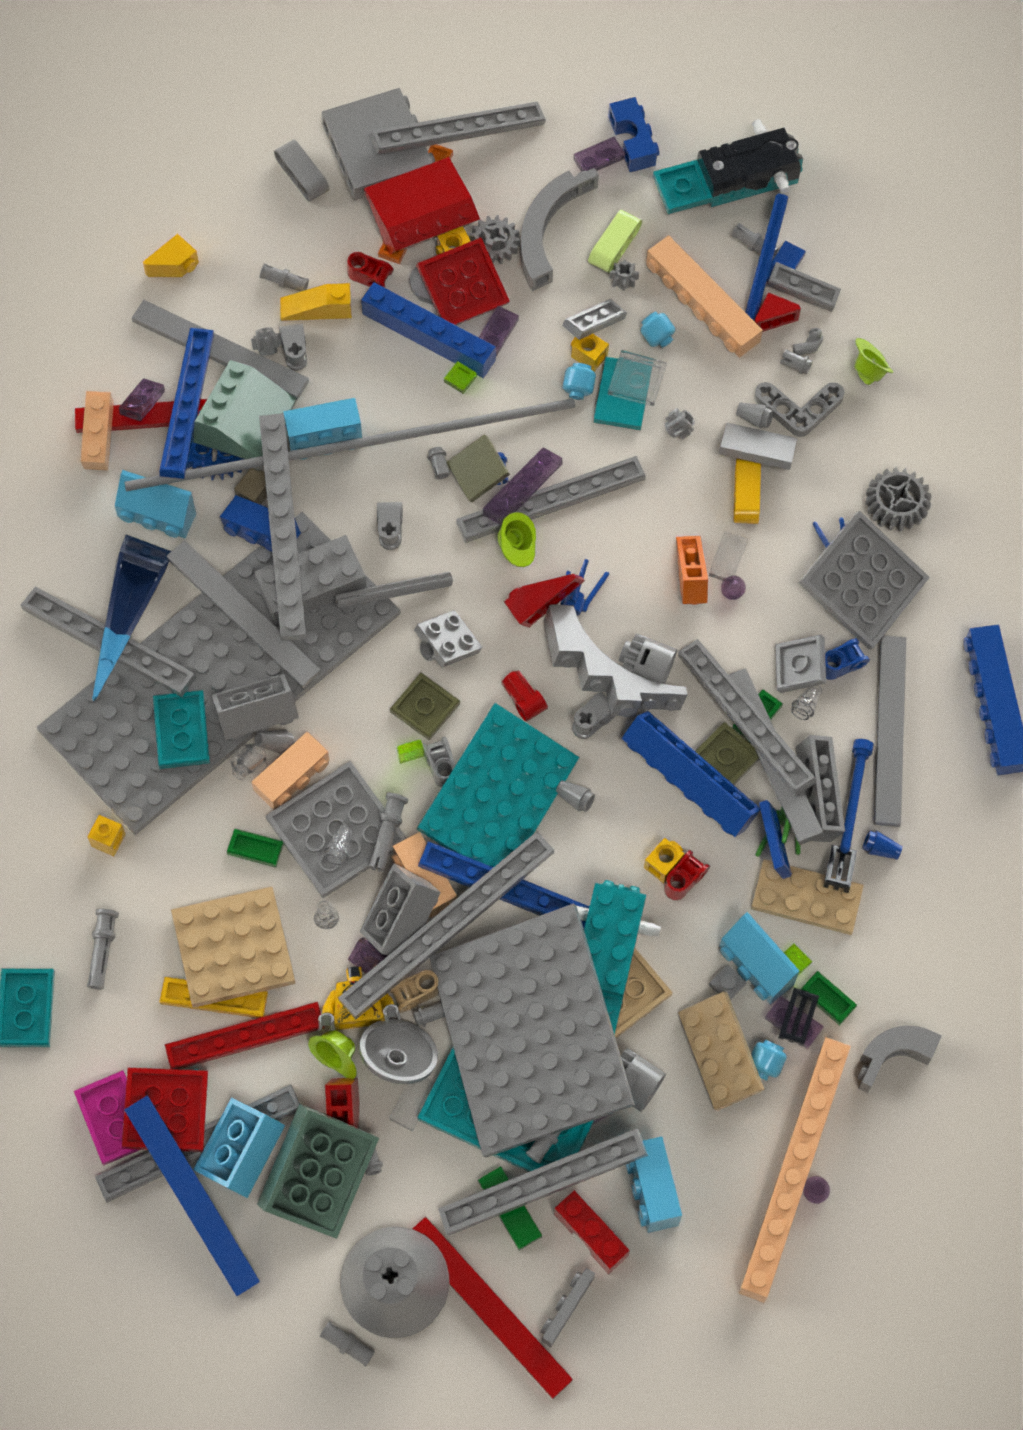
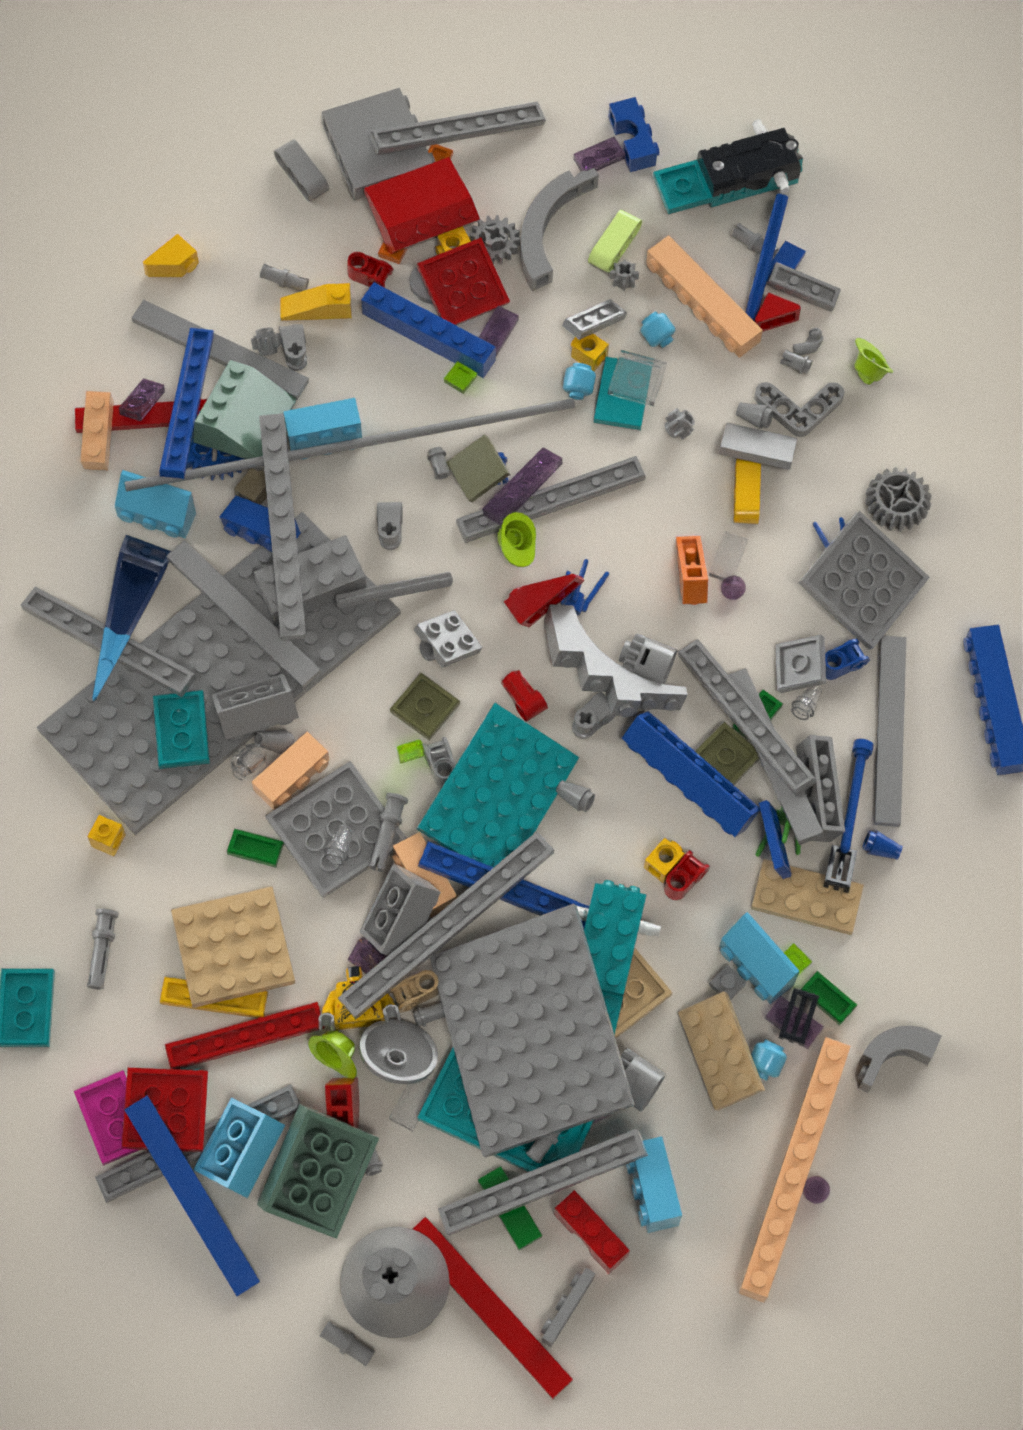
clear cone [314,901,339,929] -> none

